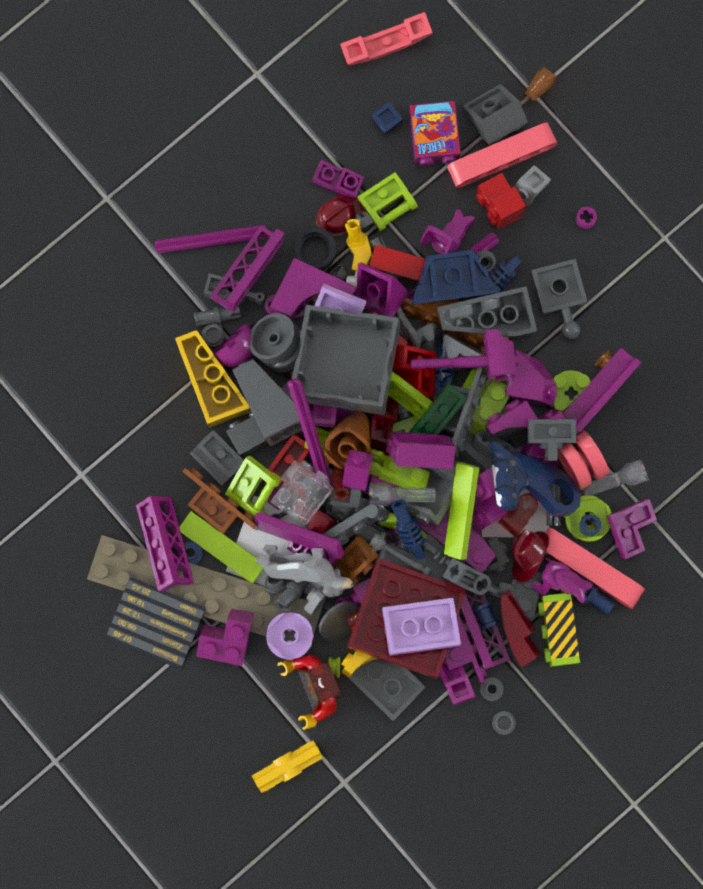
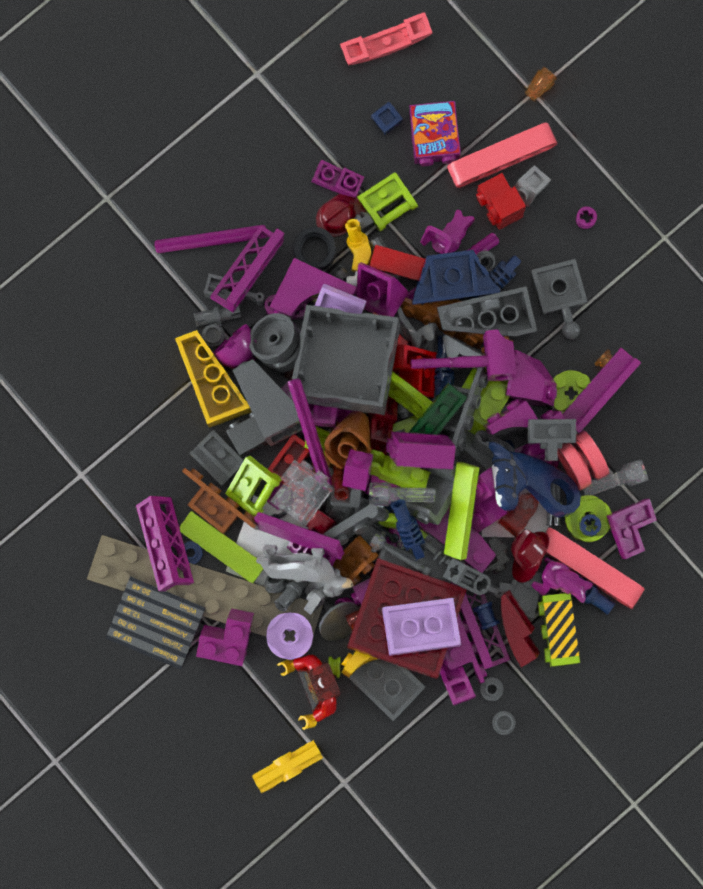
dark grey slope [462,84,528,145] -> none

